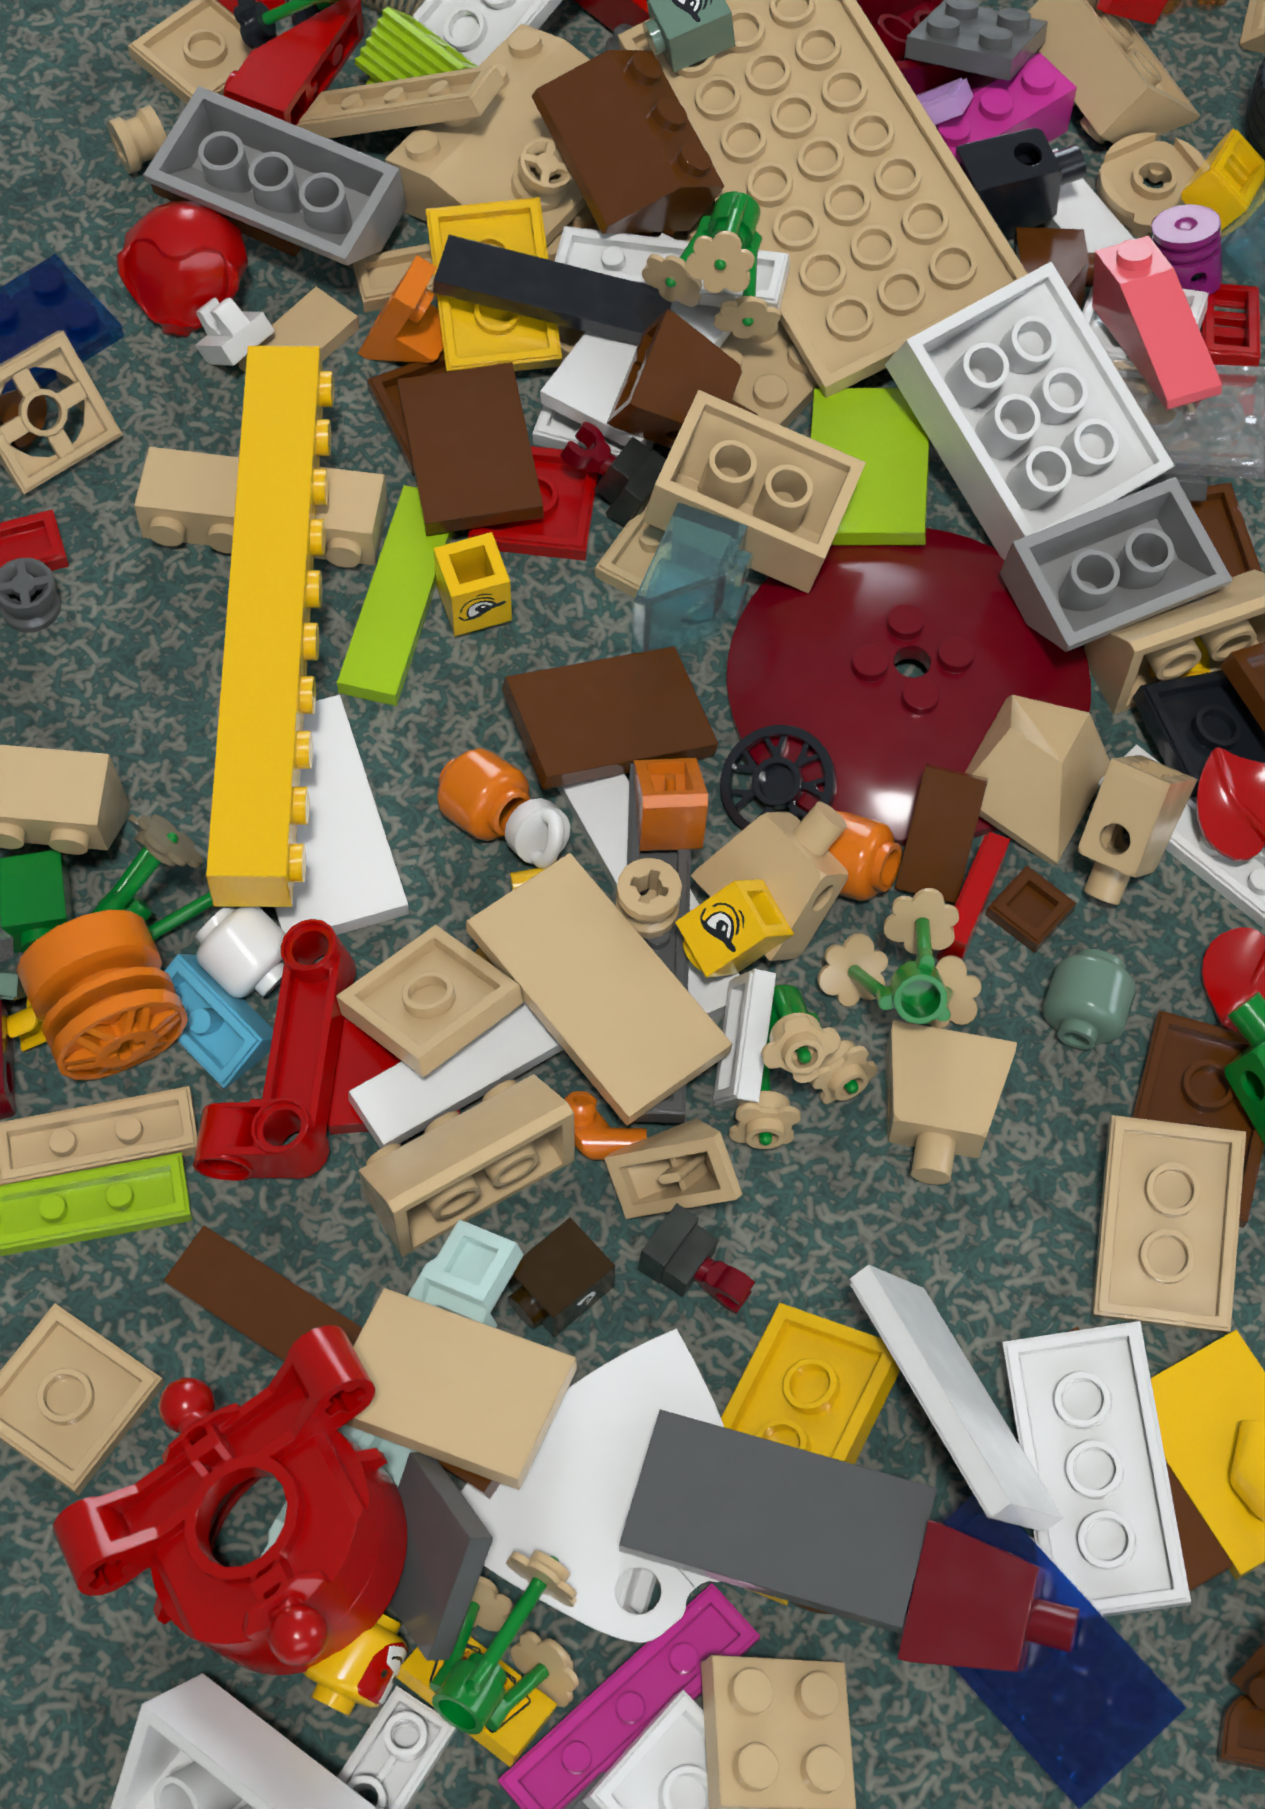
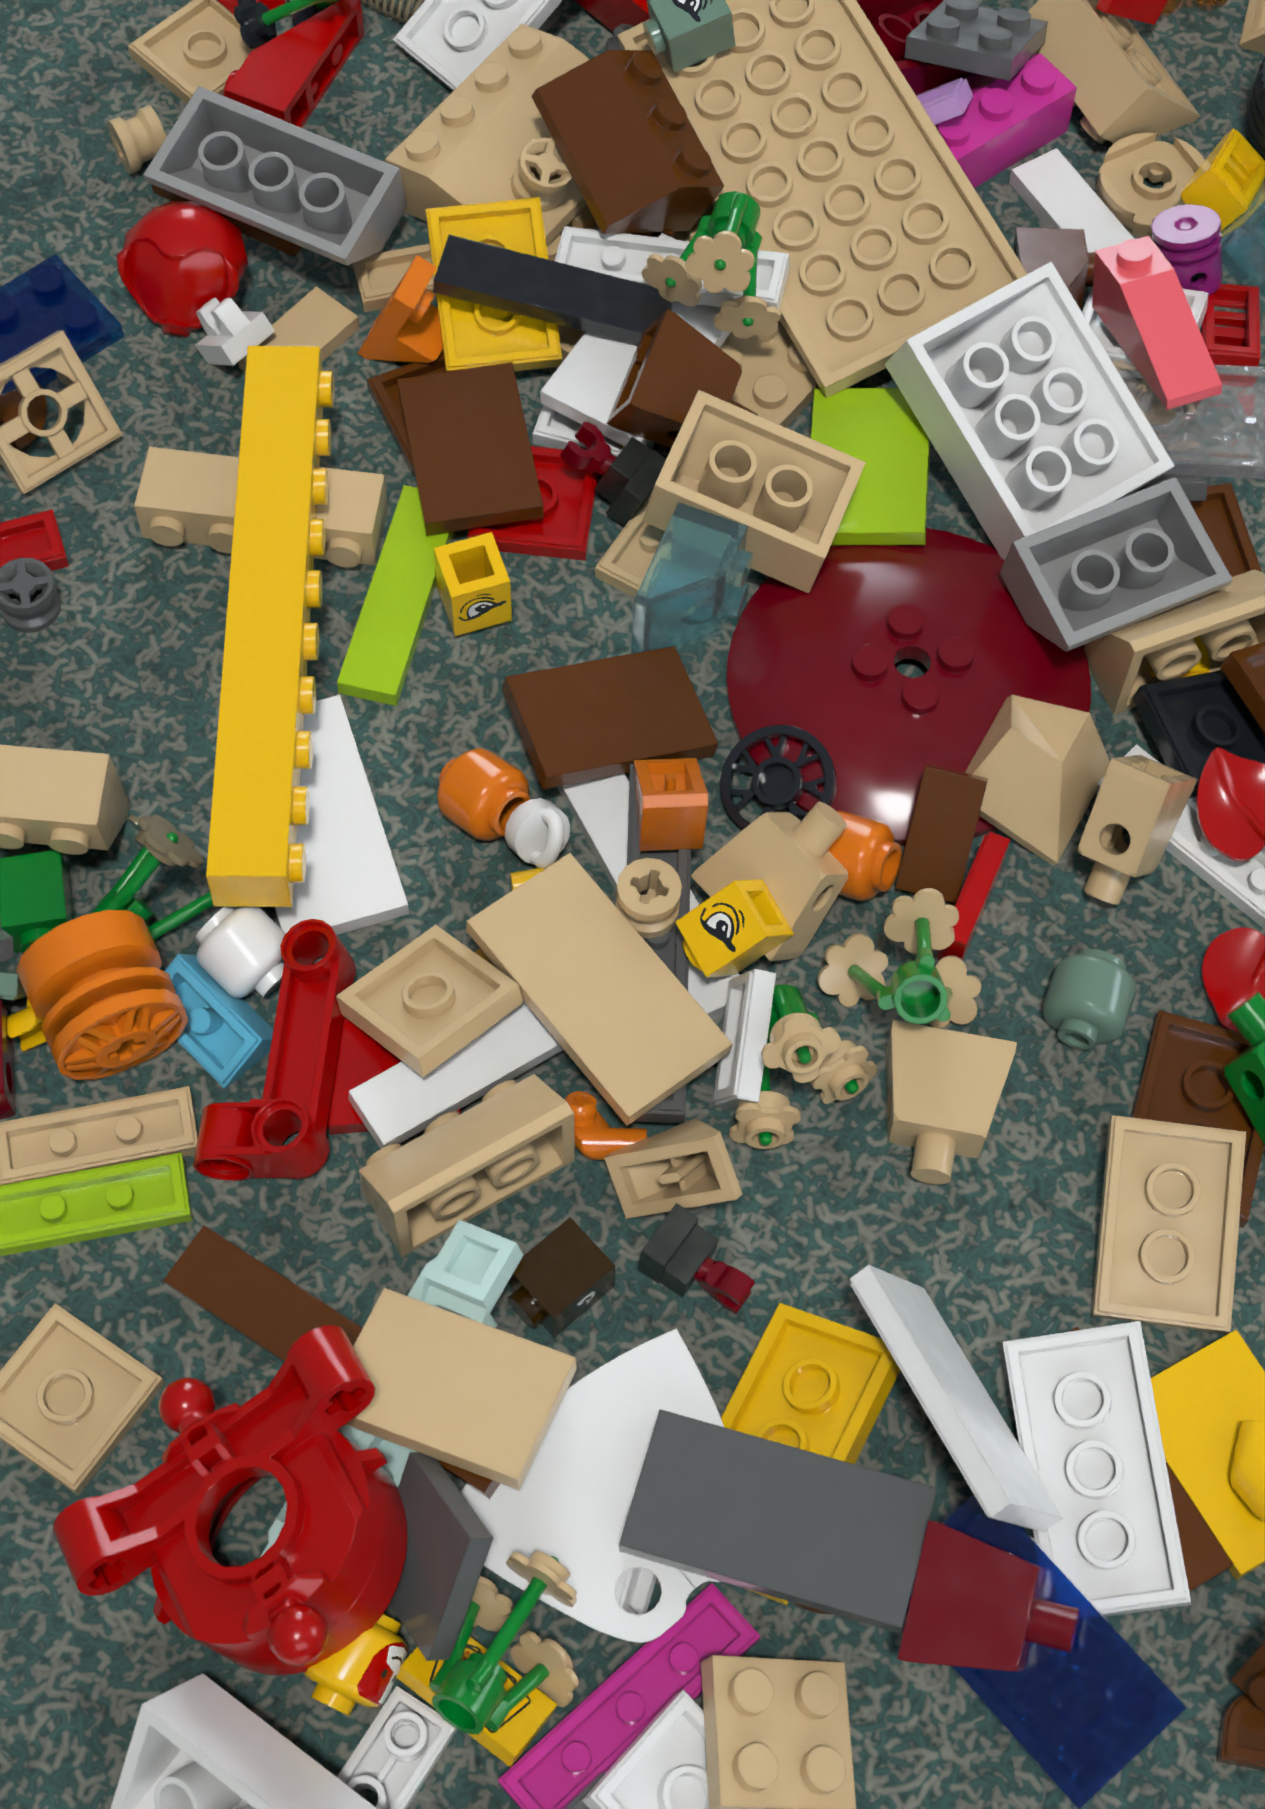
tan tile [297,65,504,139] -> none
lime brick [355,7,478,126] -> none
black torso [955,127,1087,240] -> none
reddish brown tile [985,865,1076,953] -> none

